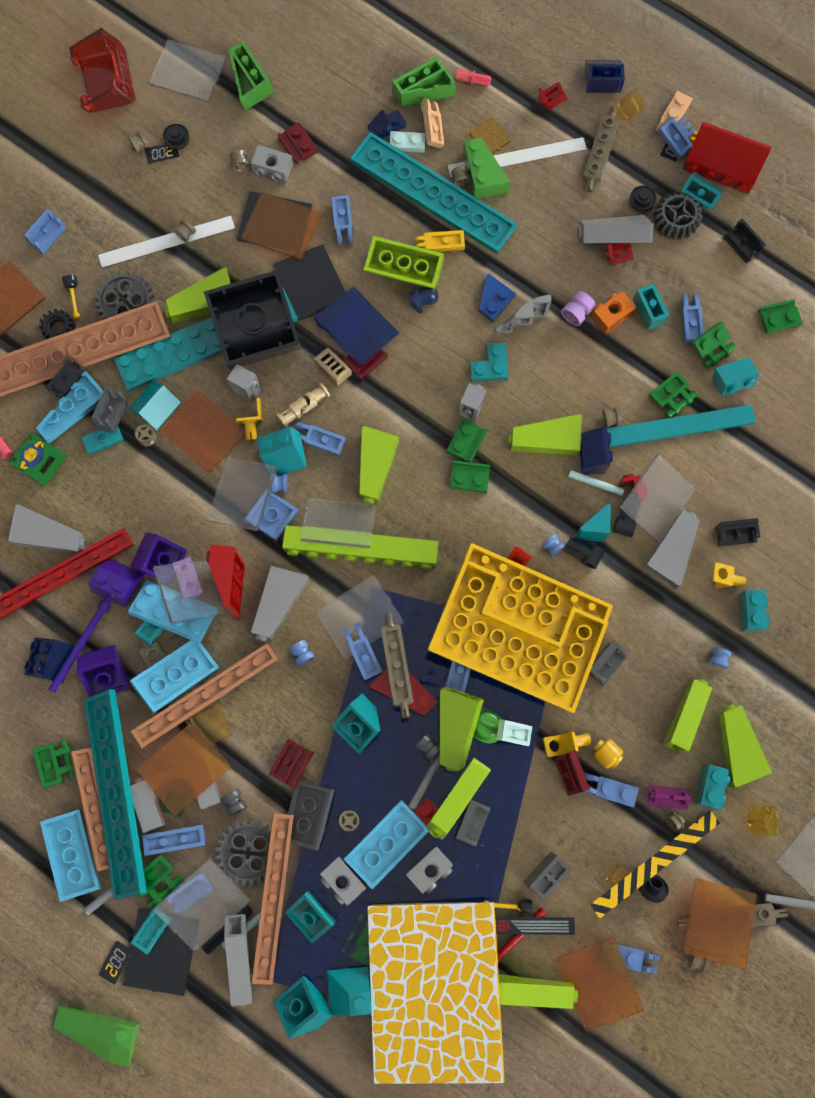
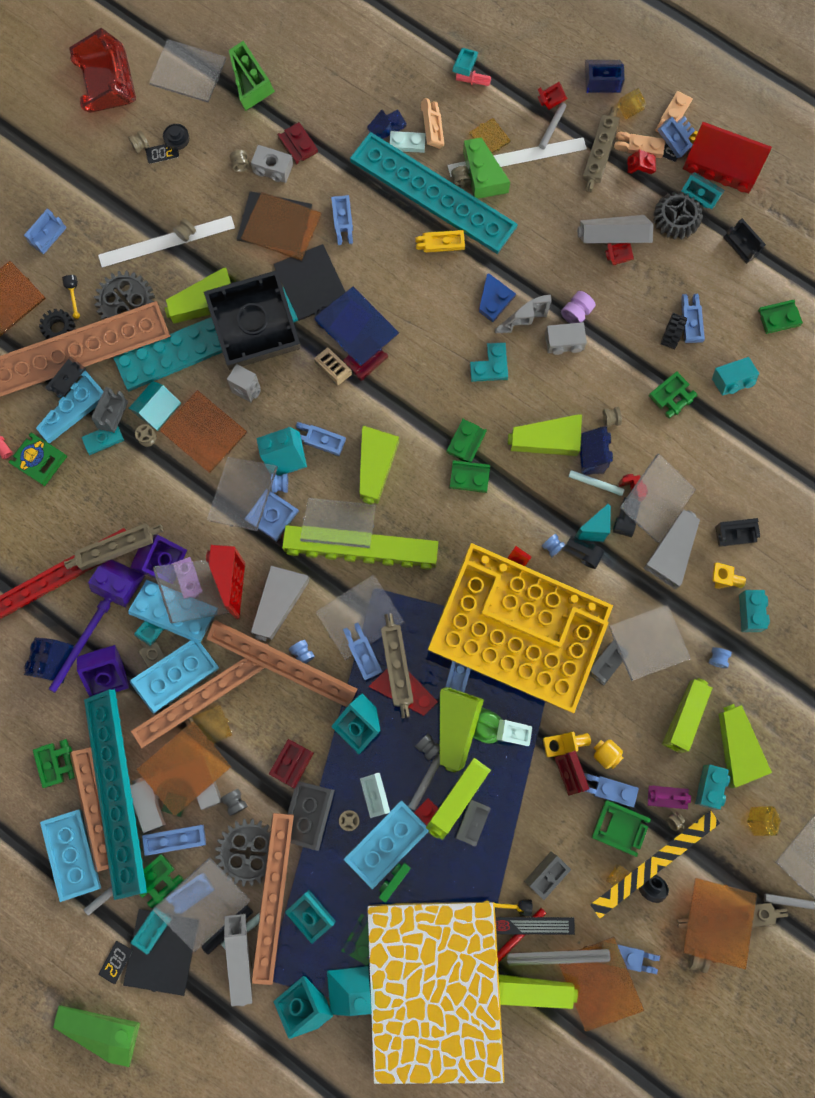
light grey slope [8,504,86,554] -> none
yellow bracket [236,398,263,441] -> none
tan piece [276,383,330,428] -> none
light grey brick [320,856,366,906] -> none
lime slope [364,236,444,289] -> none
bright green wedge [392,57,456,107] -> none
light grey brick [406,846,453,894] -> none
dark blue animal [408,287,439,313] -> none
light grey brick [458,383,486,422] -> none
orange brick [591,291,636,335] -> none
teal tile [605,405,756,448] -> none
black plate [629,185,656,212] -> none
teal brick [633,284,669,331] -> none
green plate [691,322,736,369] -> none
none -> dark tan plate [64,523,164,570]
none -> nougat plate [207,620,357,707]
none -> light aqua plate [360,773,390,818]
none -> green plate [379,862,411,903]
none -> teal tile [452,48,478,76]
none -> light grey axle [507,949,610,966]
none -> light grey bar [539,103,566,149]
none -> light grey brick [545,322,587,355]
none -> green container [591,800,651,857]
none -> clear piece [608,605,691,681]
none -> light nougat hinge [614,132,665,158]
none -> red bracket [627,149,656,174]
none -> black tyre [661,313,687,350]

